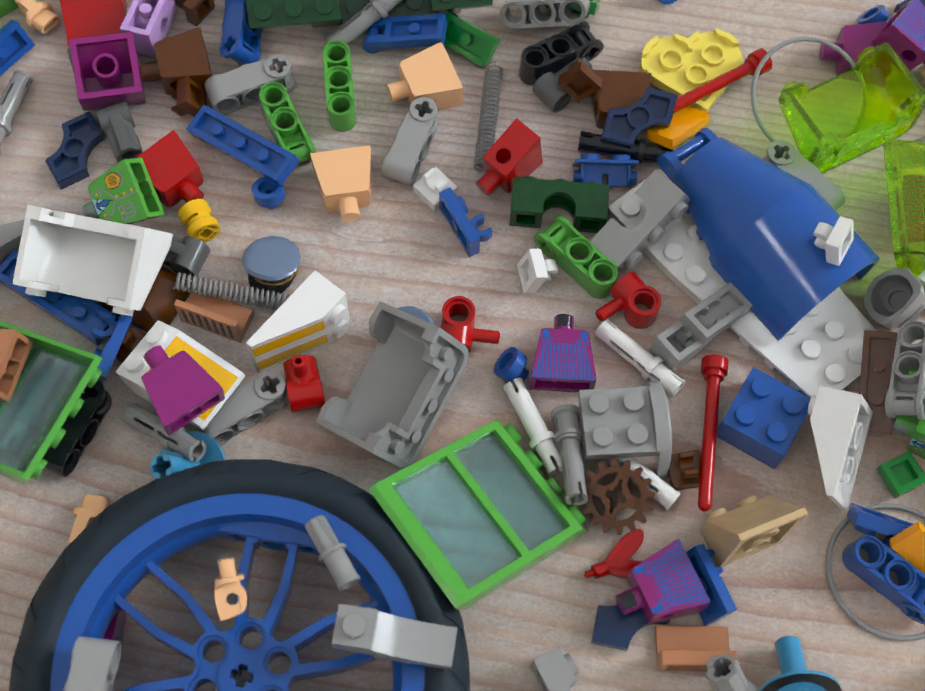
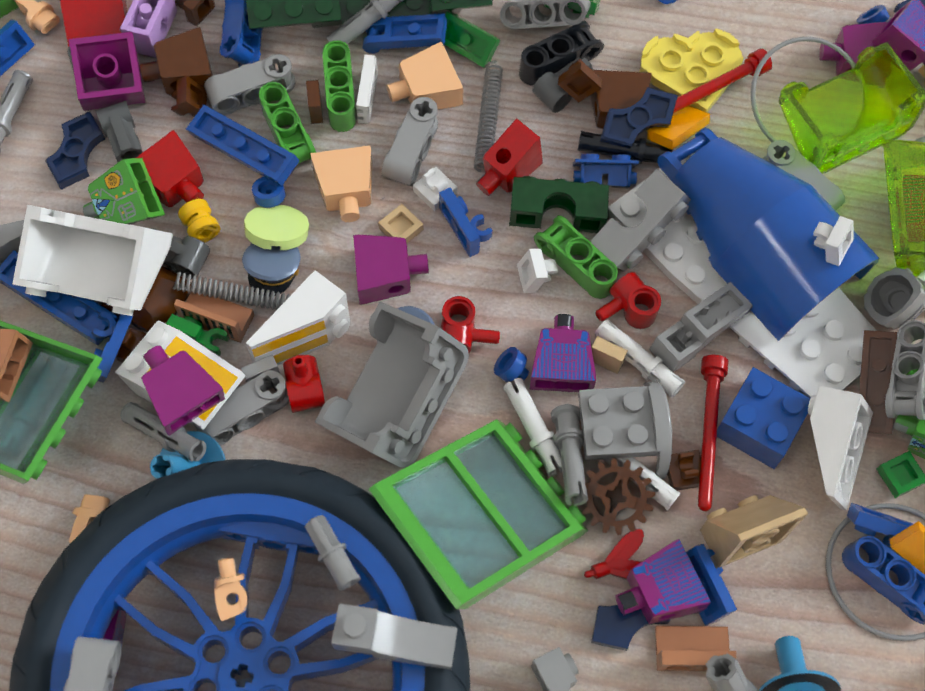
black piece [43,379,112,477] -> none
none -> green plate [166,314,230,356]
none -> light grey tile [241,355,280,383]
none -> yellowish green tile [244,204,309,250]
none -> reddish brown tile [306,80,323,124]
none -> magenta torso [353,235,429,305]
none -> white tile [356,54,378,124]
none -> tan tile [378,204,424,243]
none -> tan tile [591,336,628,374]

